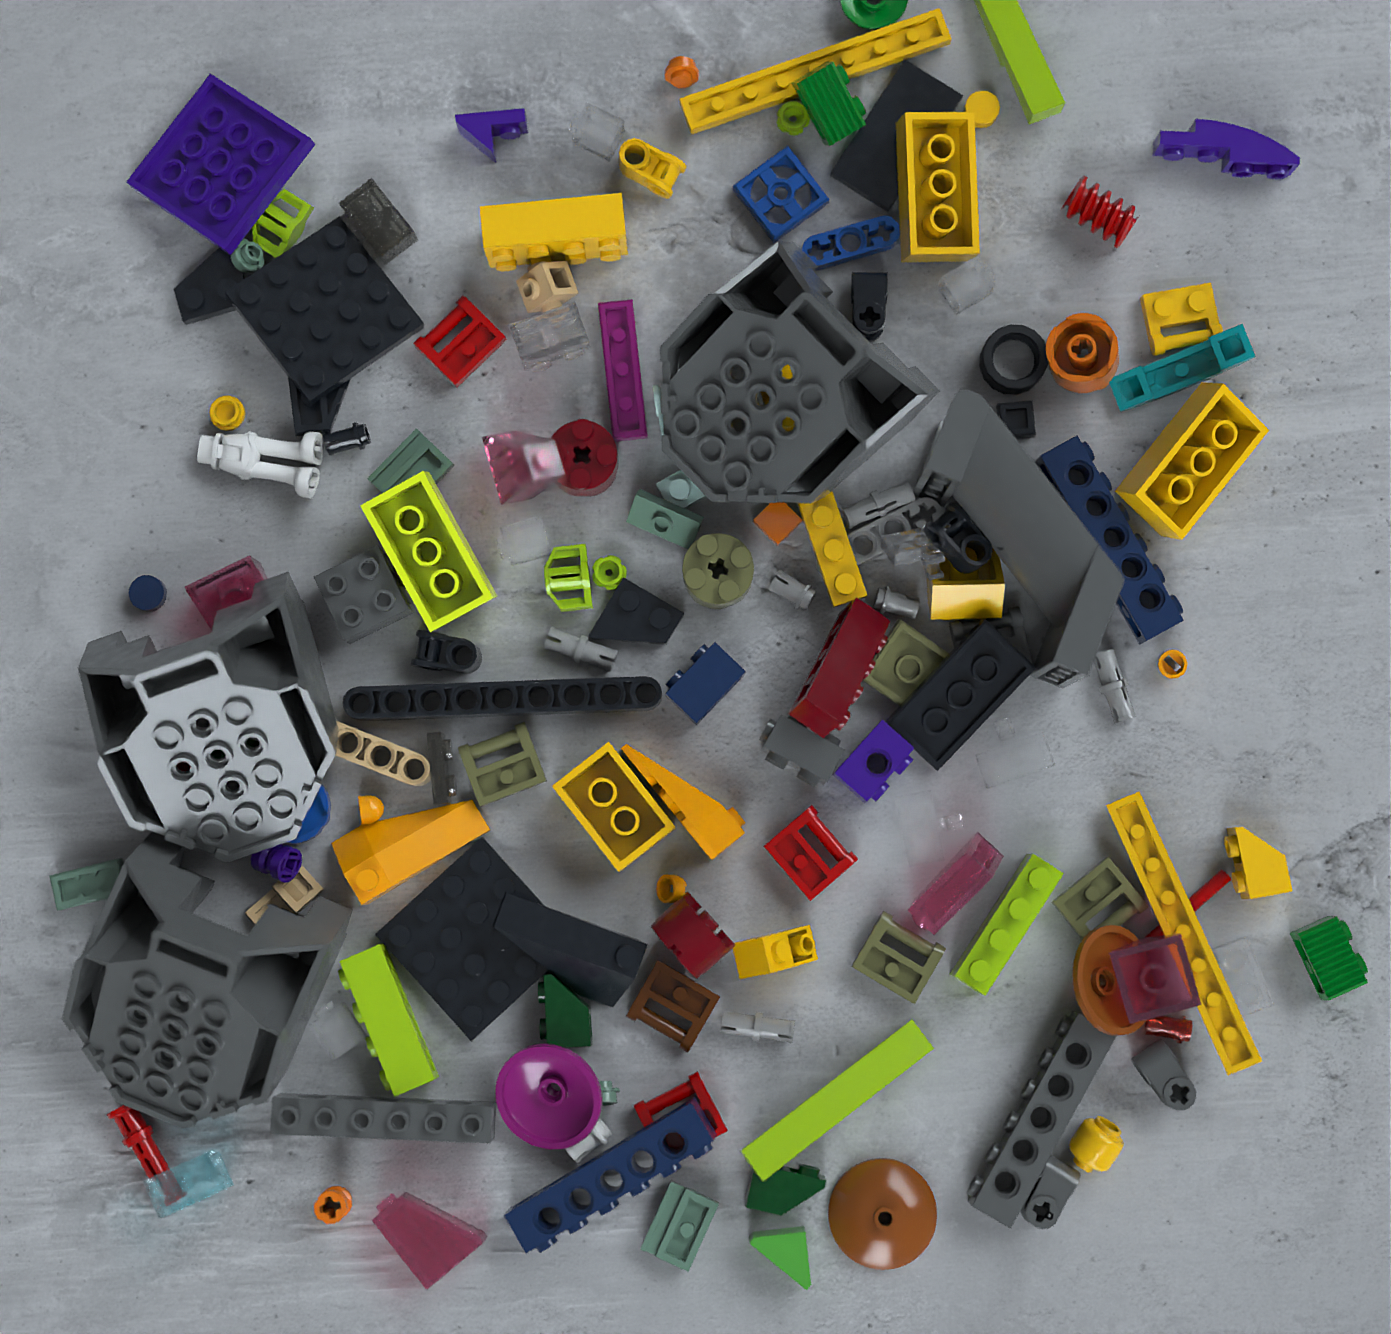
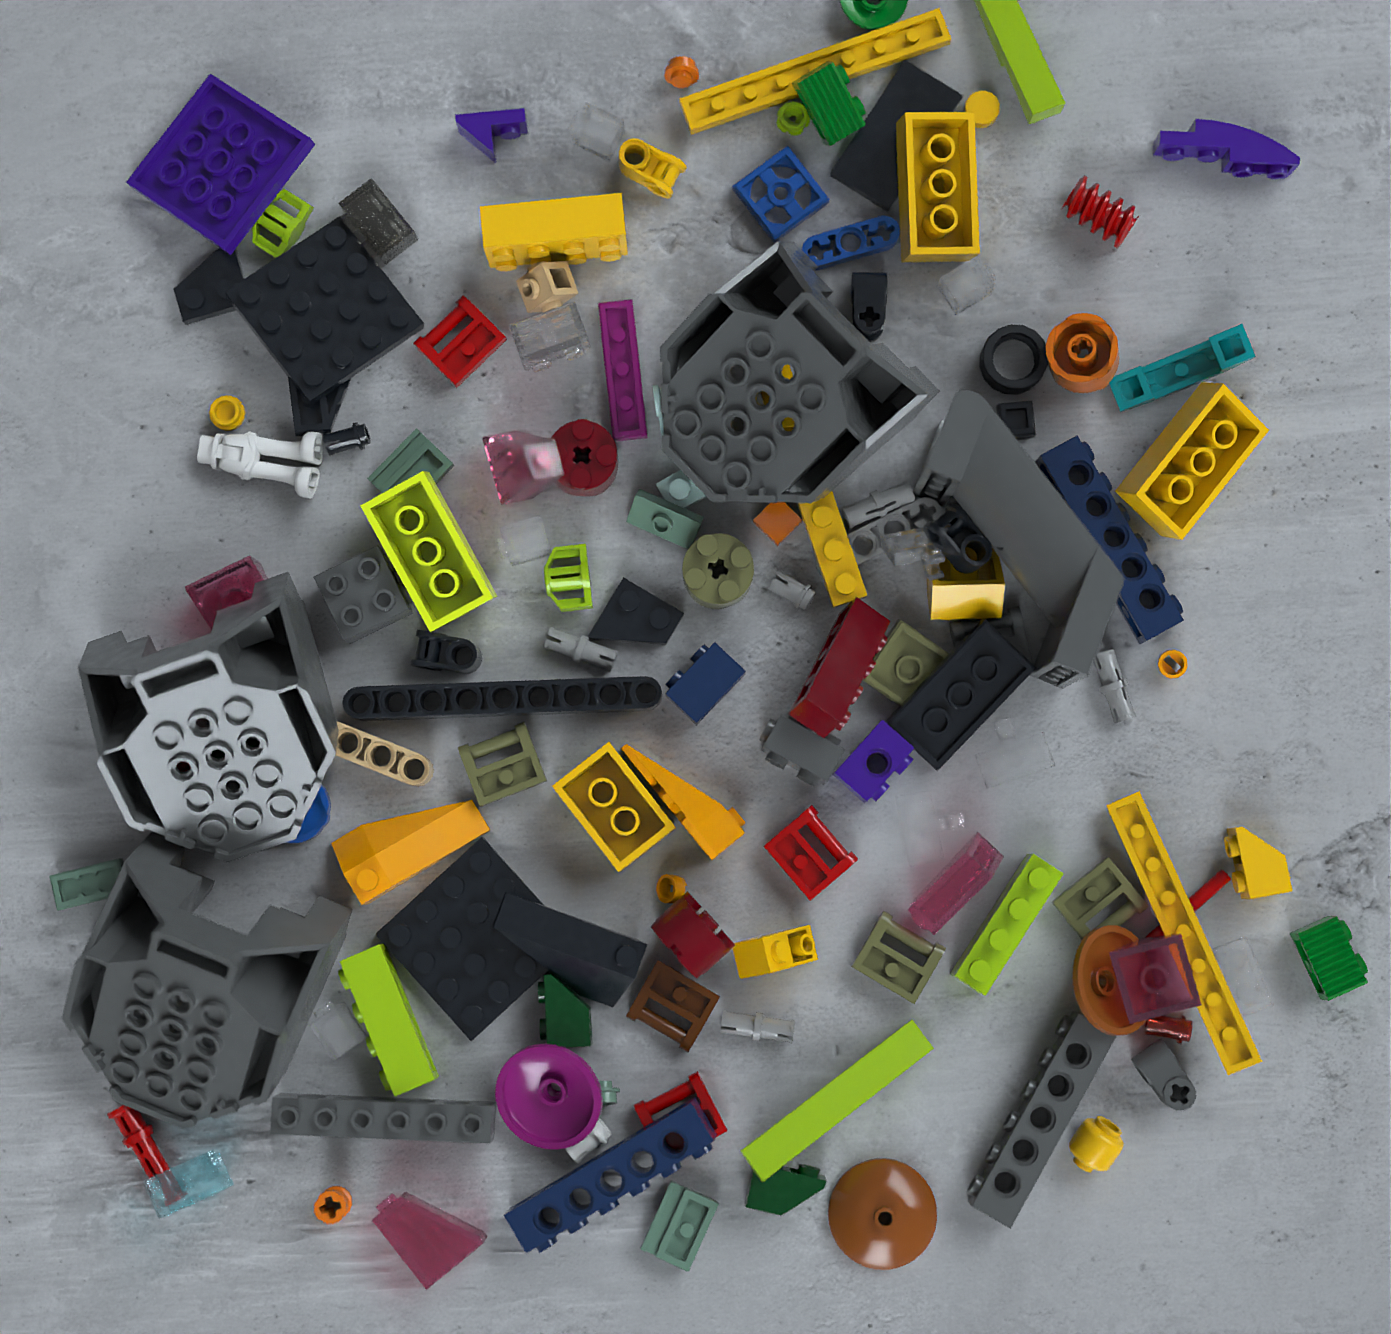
dark blue tile [129,575,167,612] -> none
sand green plate [231,239,265,273] -> none
tan slope [245,865,323,925] -> none
dark purple wheel [251,844,302,883] -> none
light orange hinge [358,795,384,825] -> none
clear smoke plate [427,732,457,806] -> none
lime plate [592,555,627,590] -> none
bright green slope [748,1226,811,1290] -> none
light grey pin [873,586,920,620] -> none
dark grey piece [1021,1156,1081,1229] -> none
yellow plate [1140,282,1223,356] -> none

